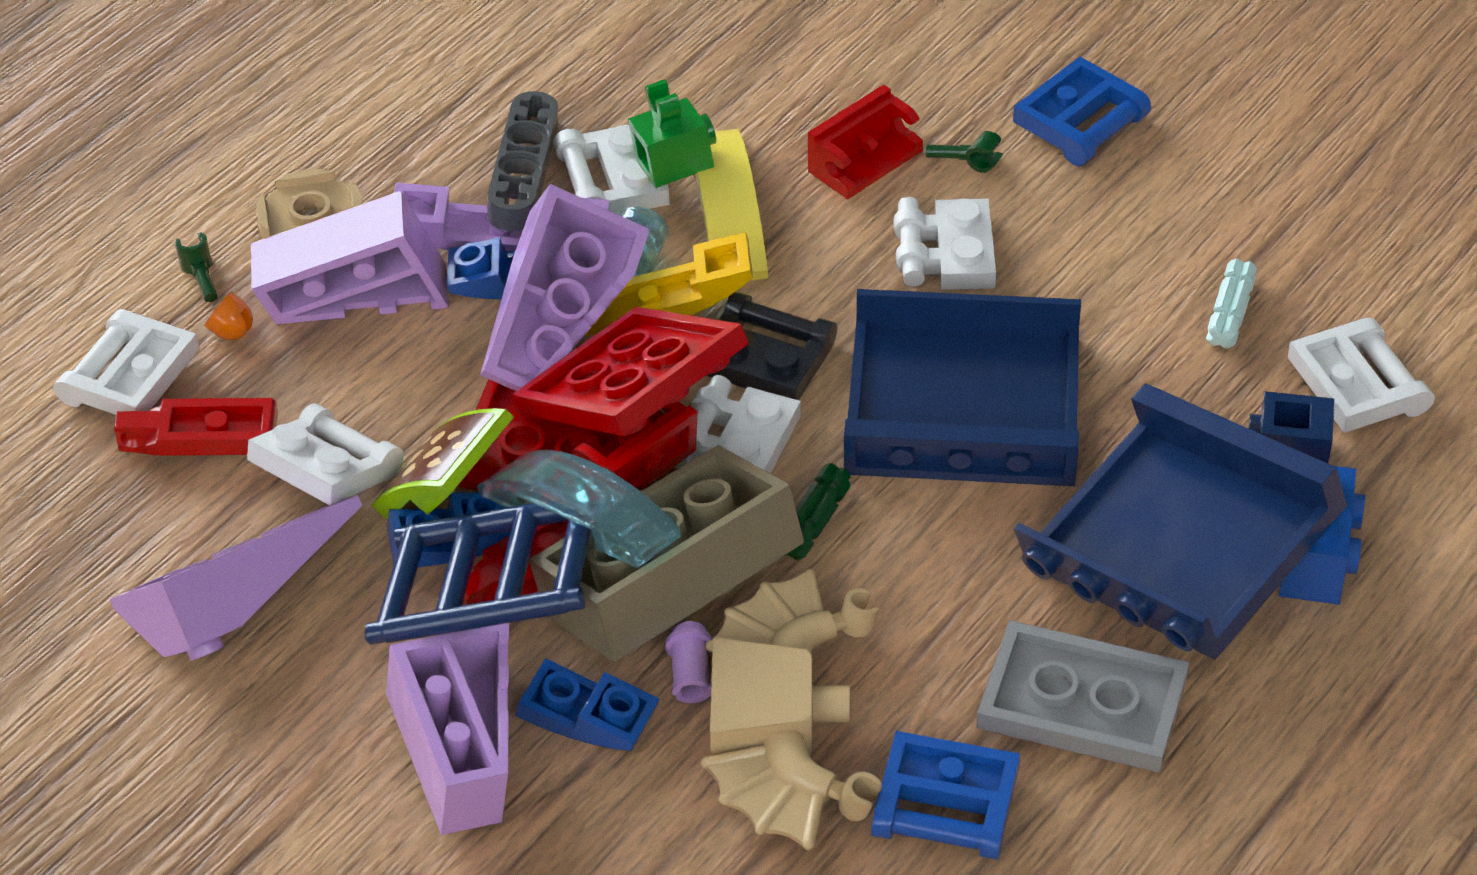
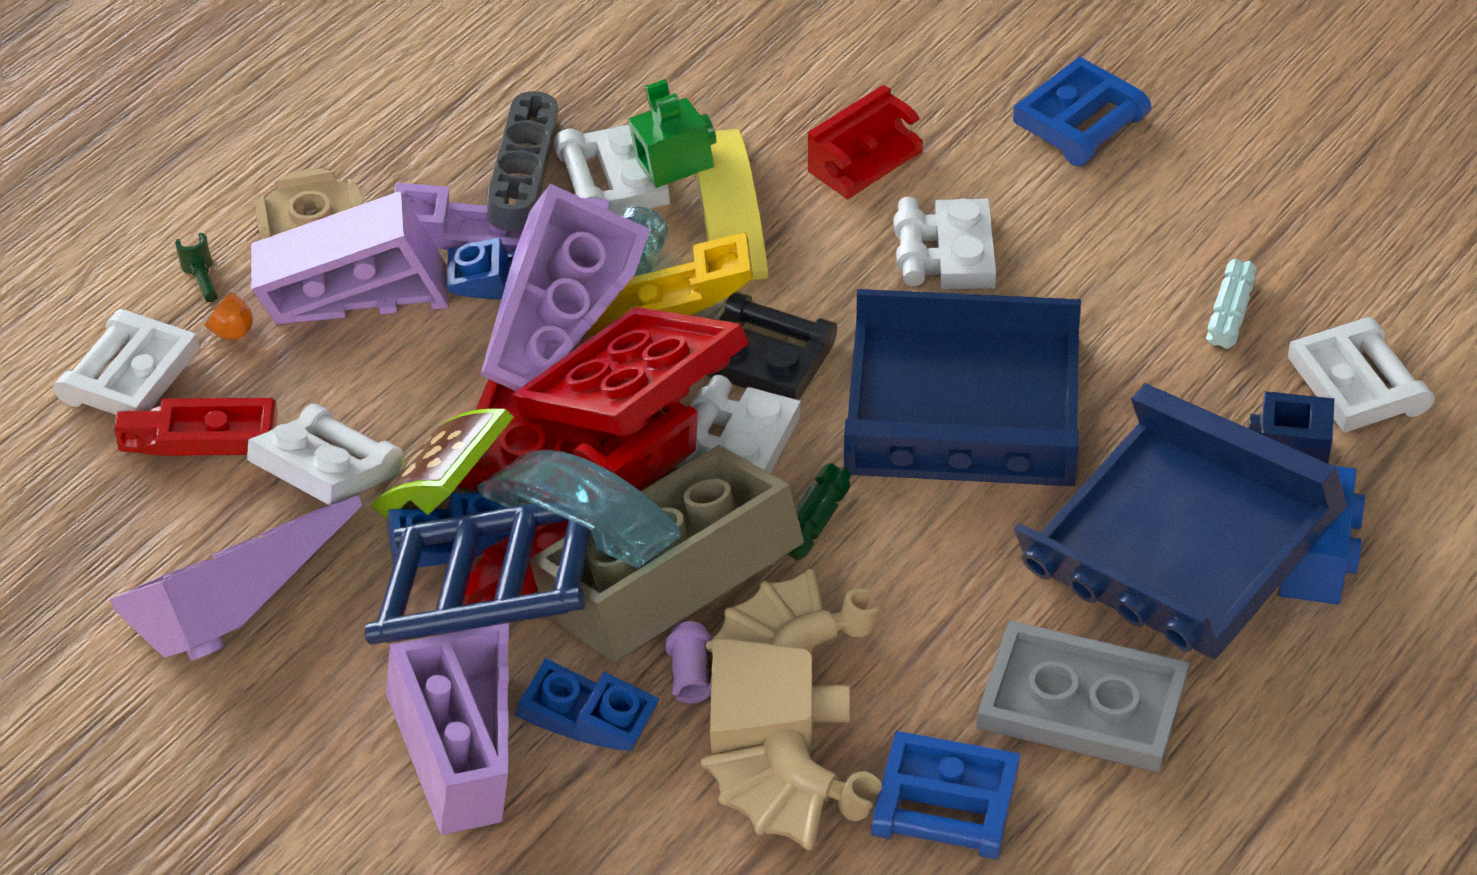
dark green hand [926,131,1003,173] -> none

